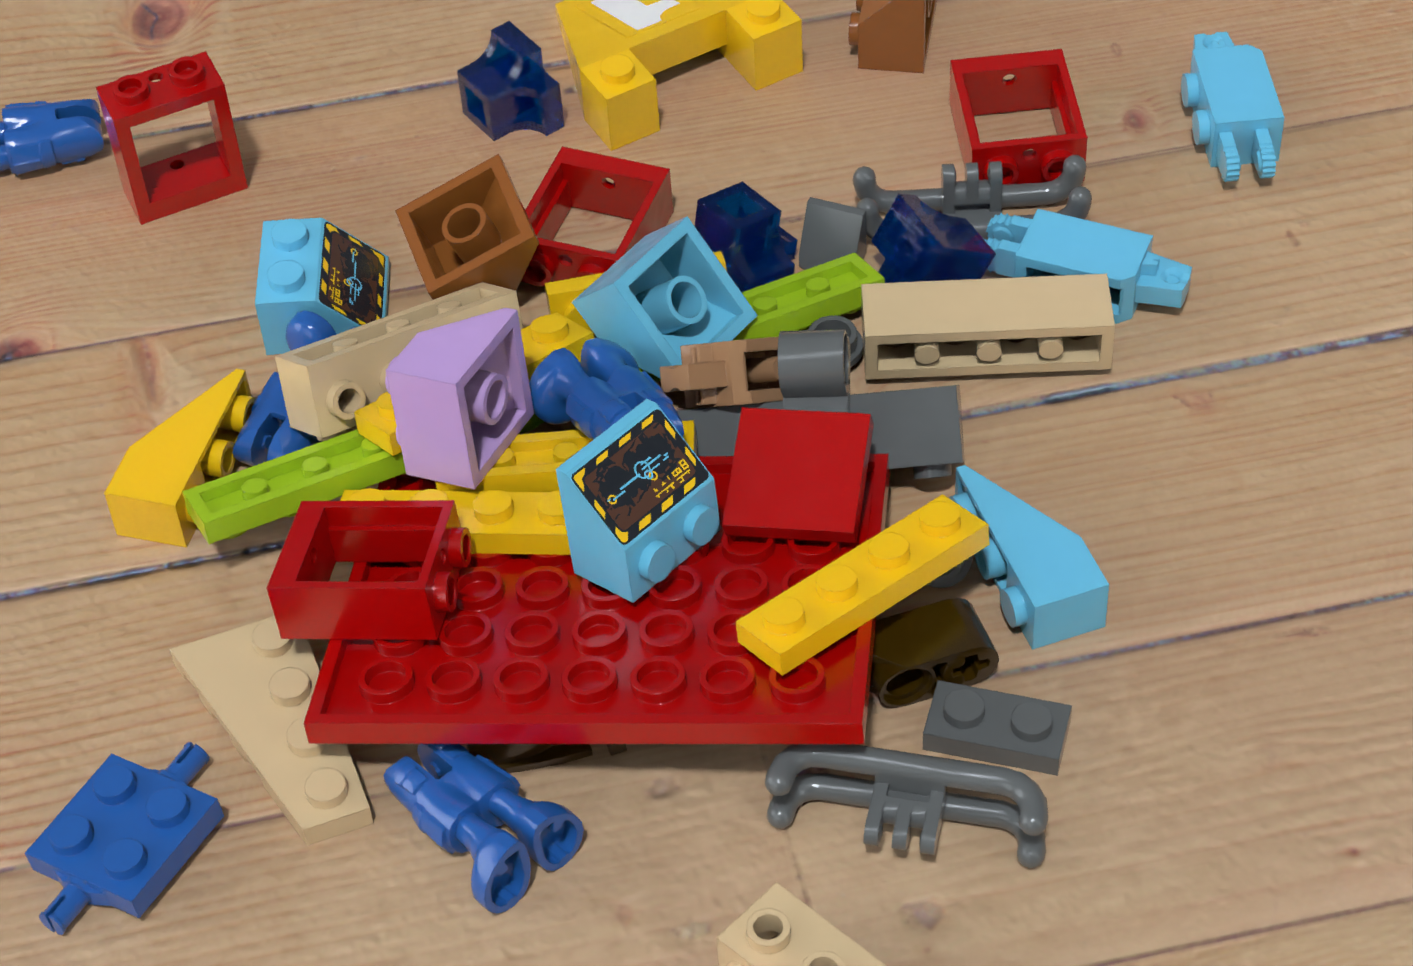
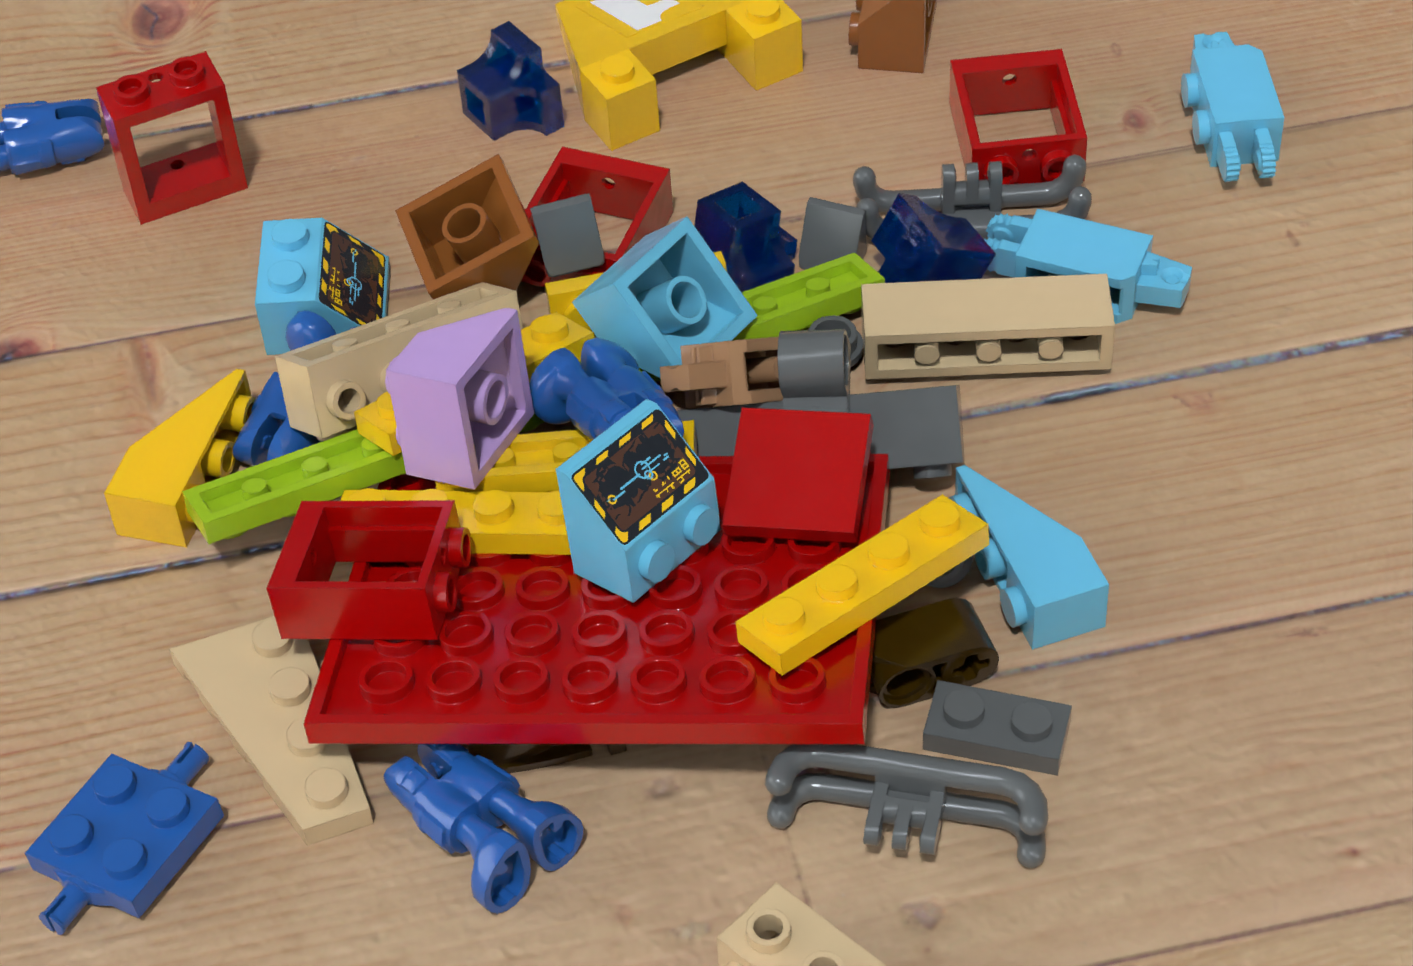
none -> dark grey slope [531,193,605,277]

